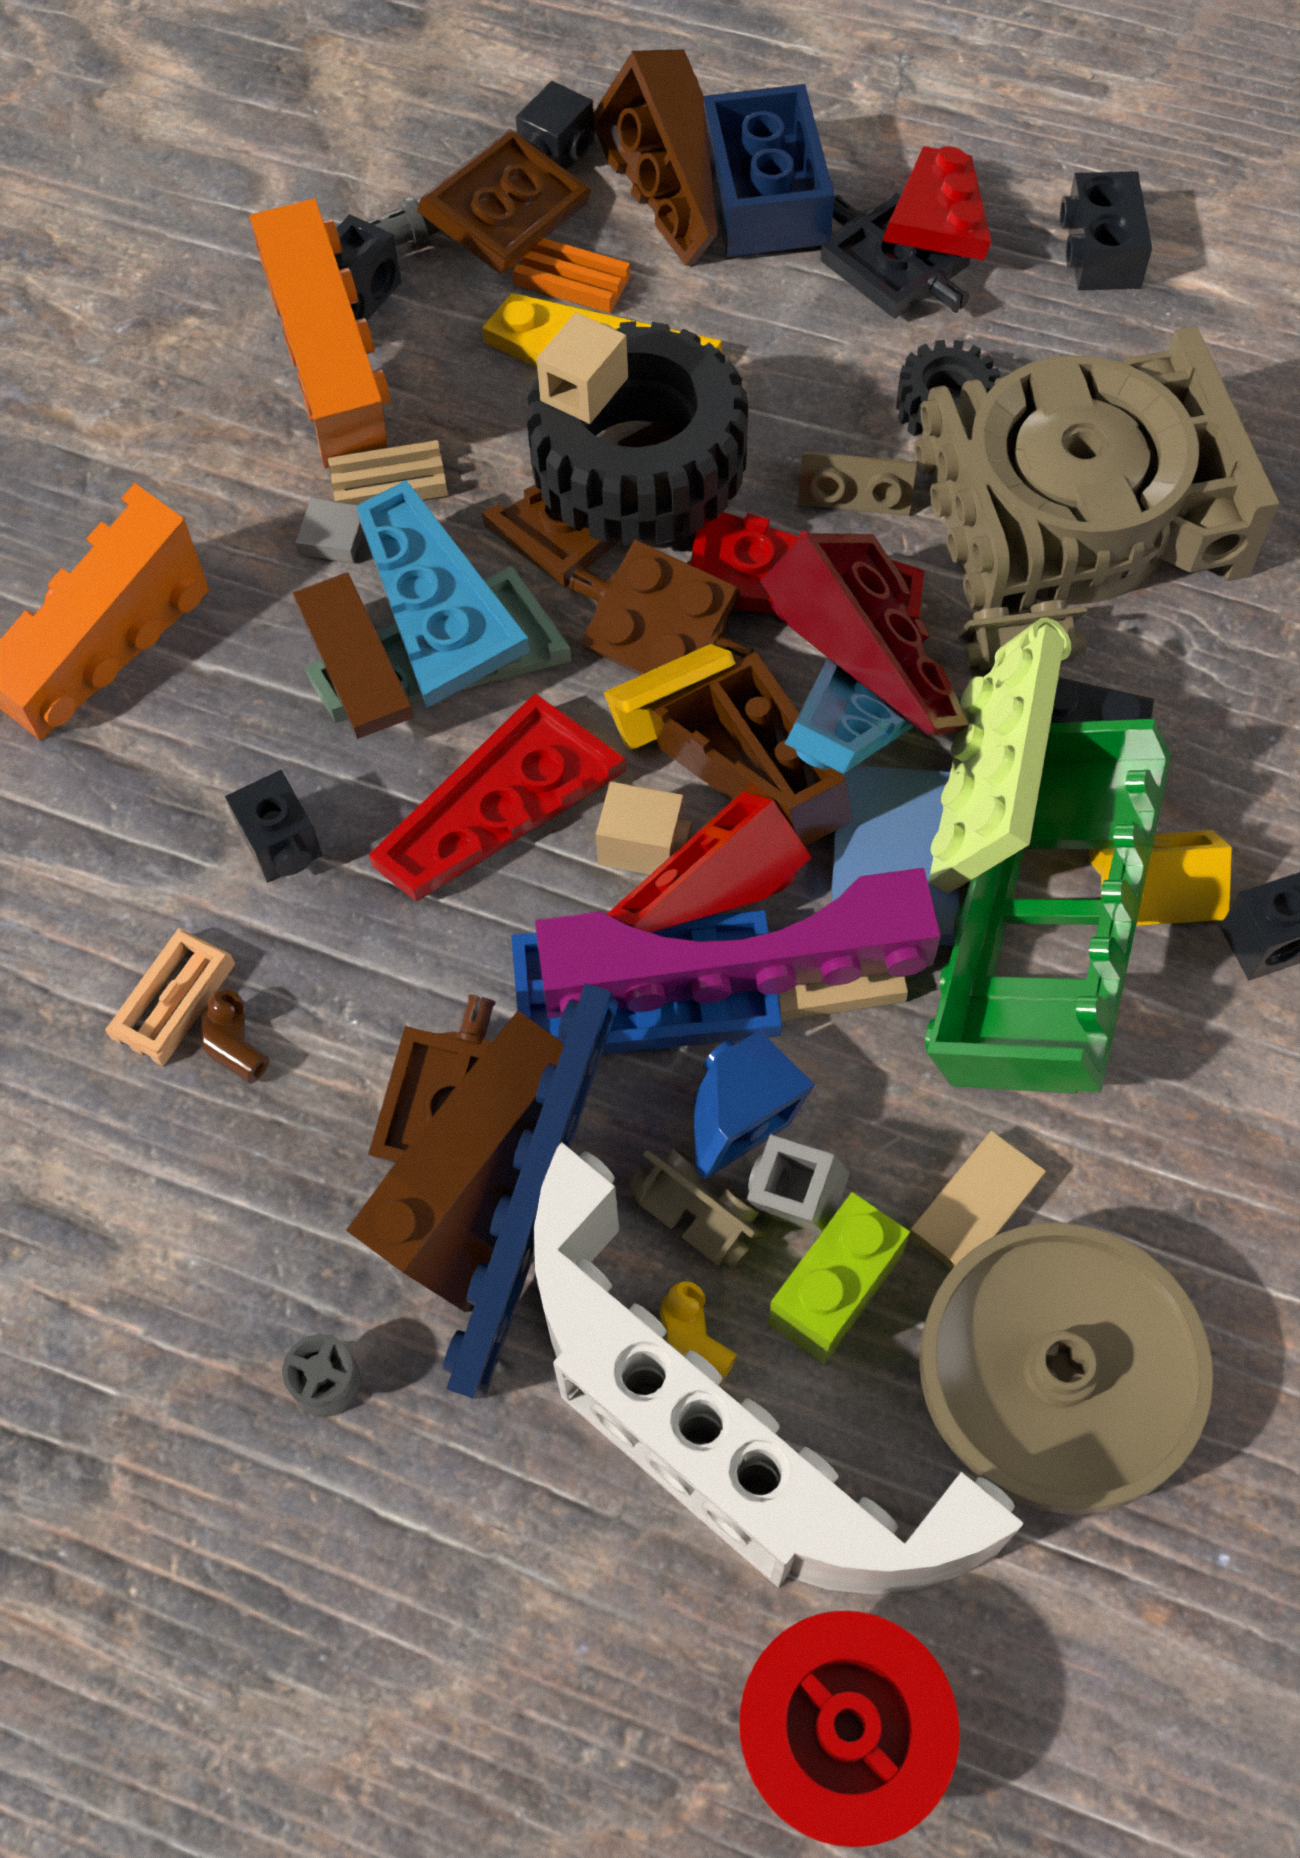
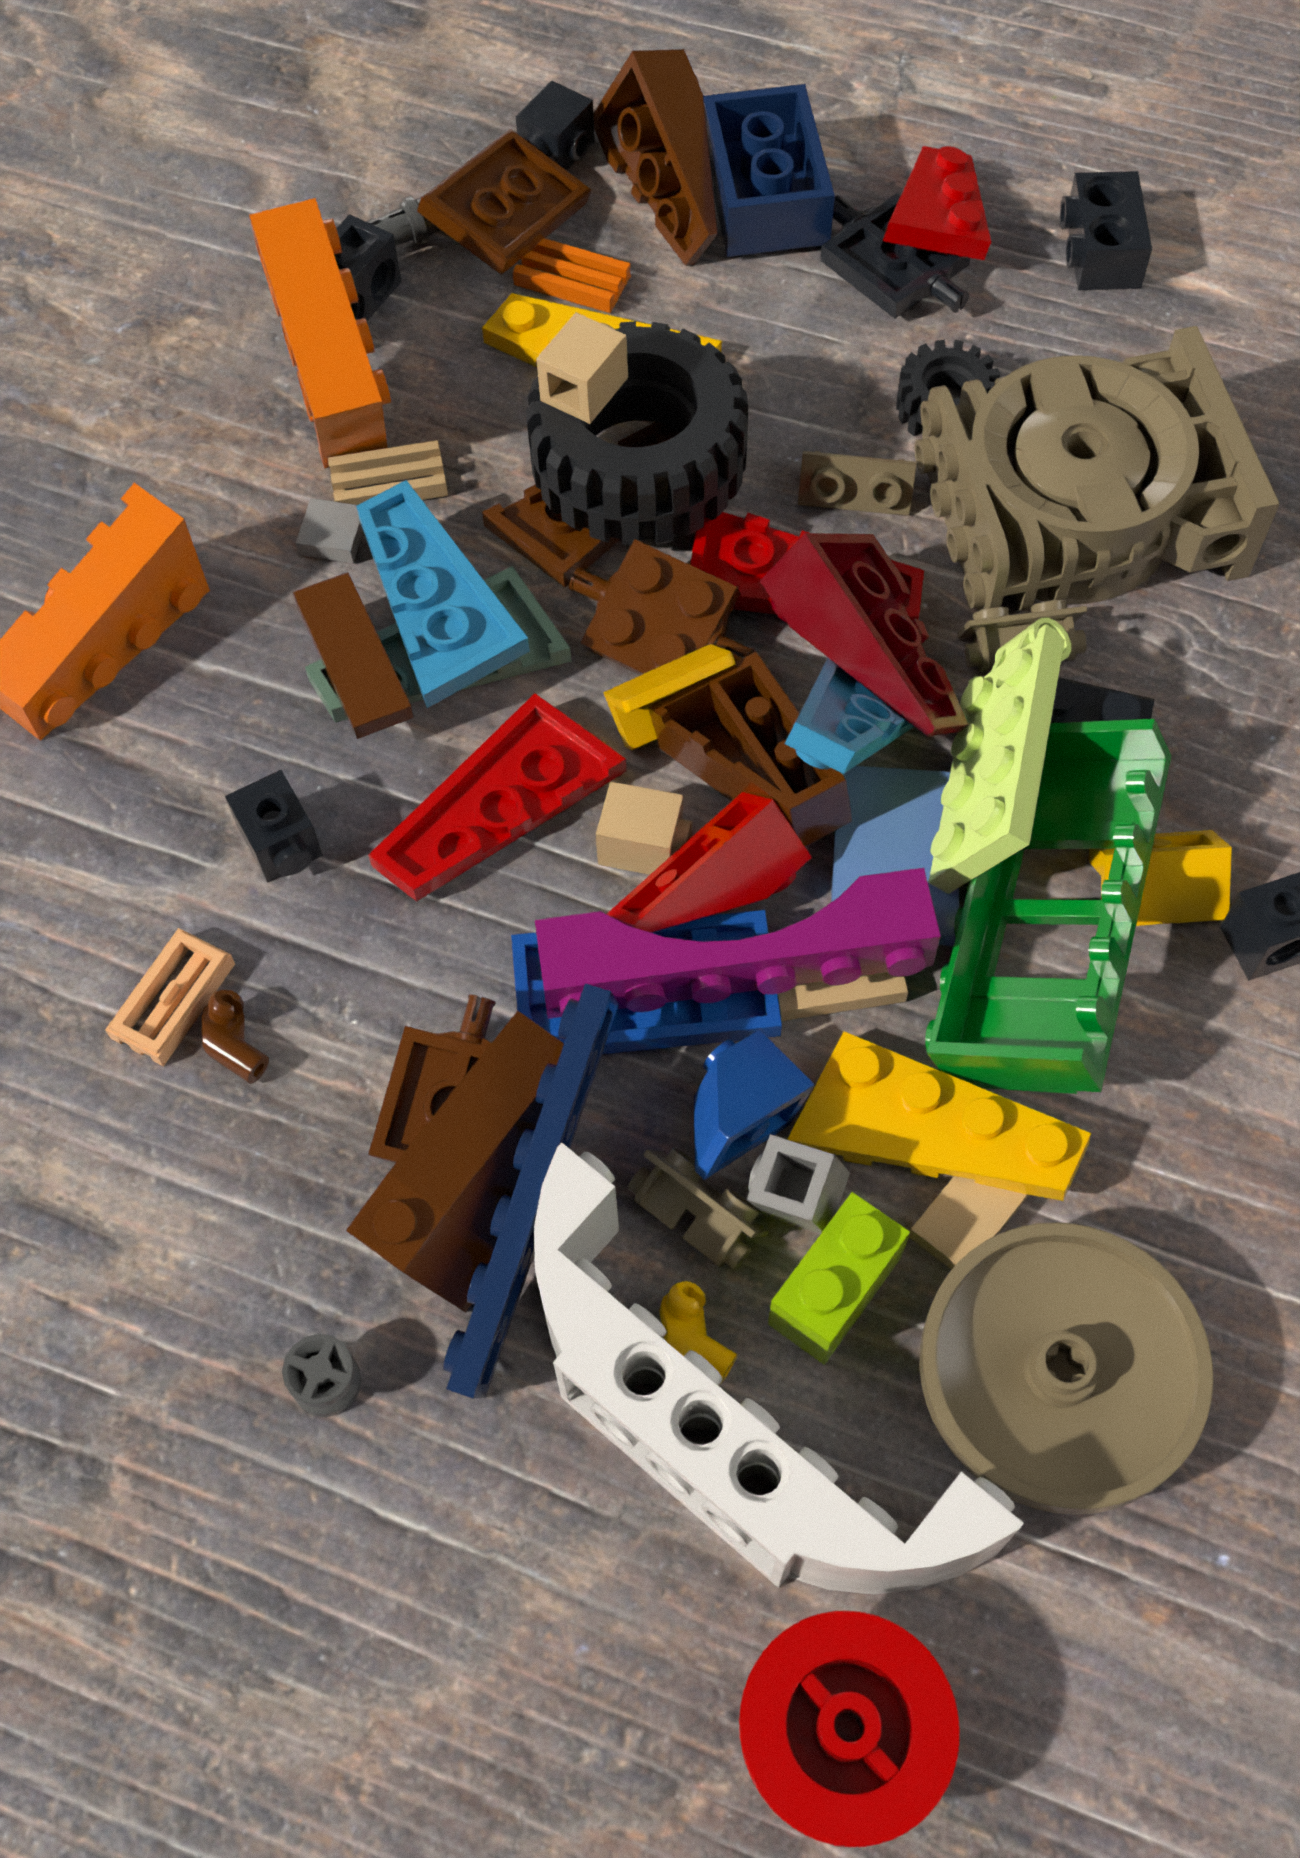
none -> yellow wing [787,1031,1091,1201]

